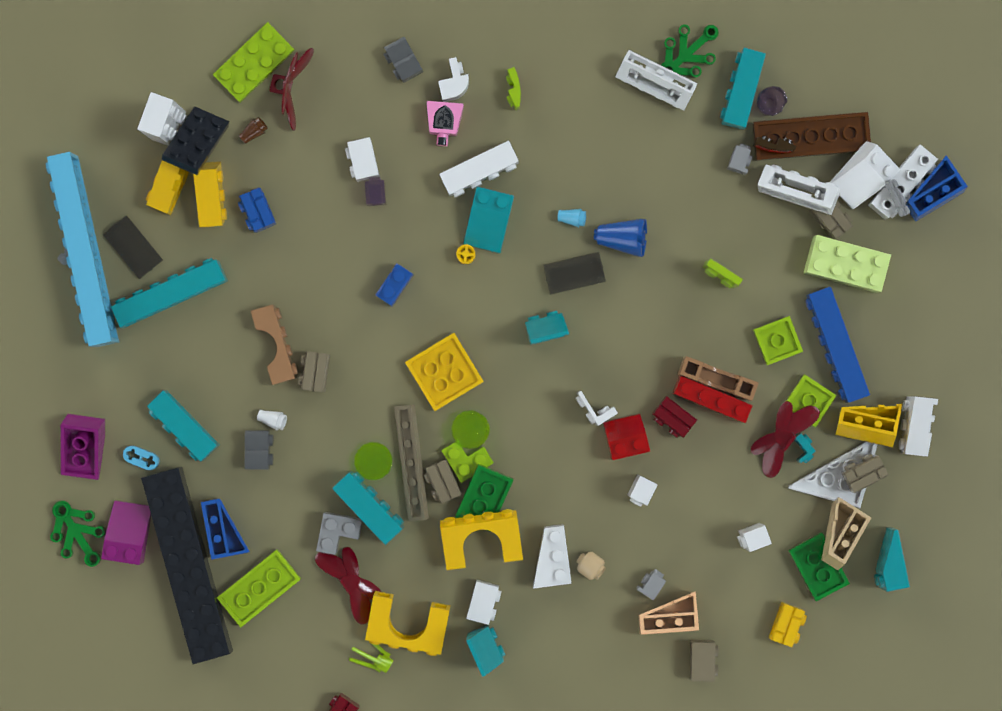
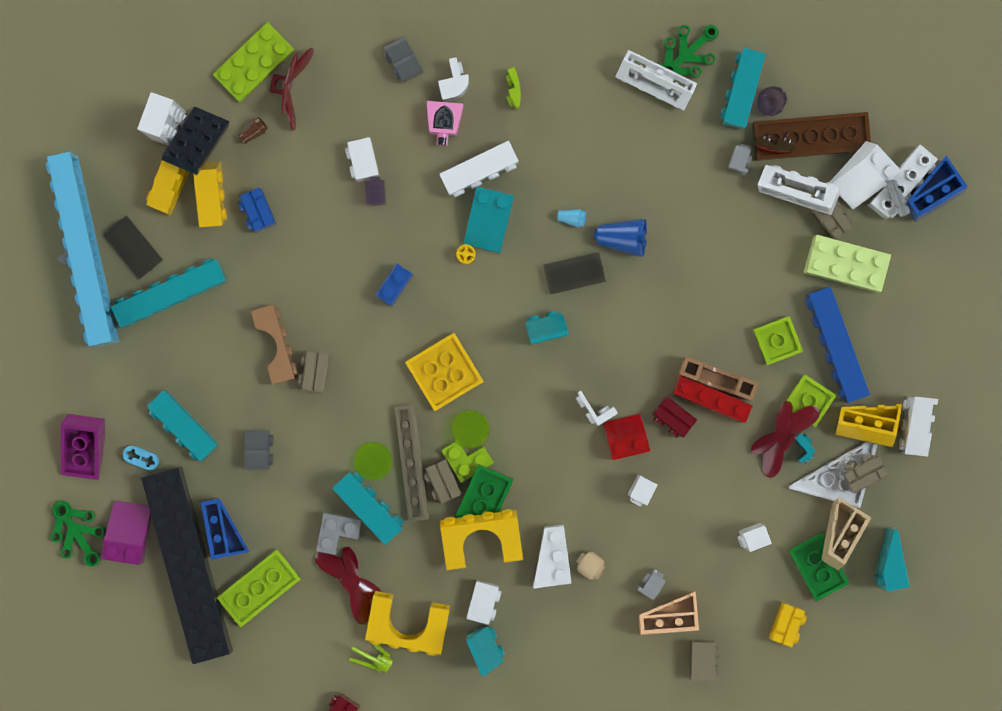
white cone [257,410,287,430] -> none
lime plate [702,258,743,289] -> none

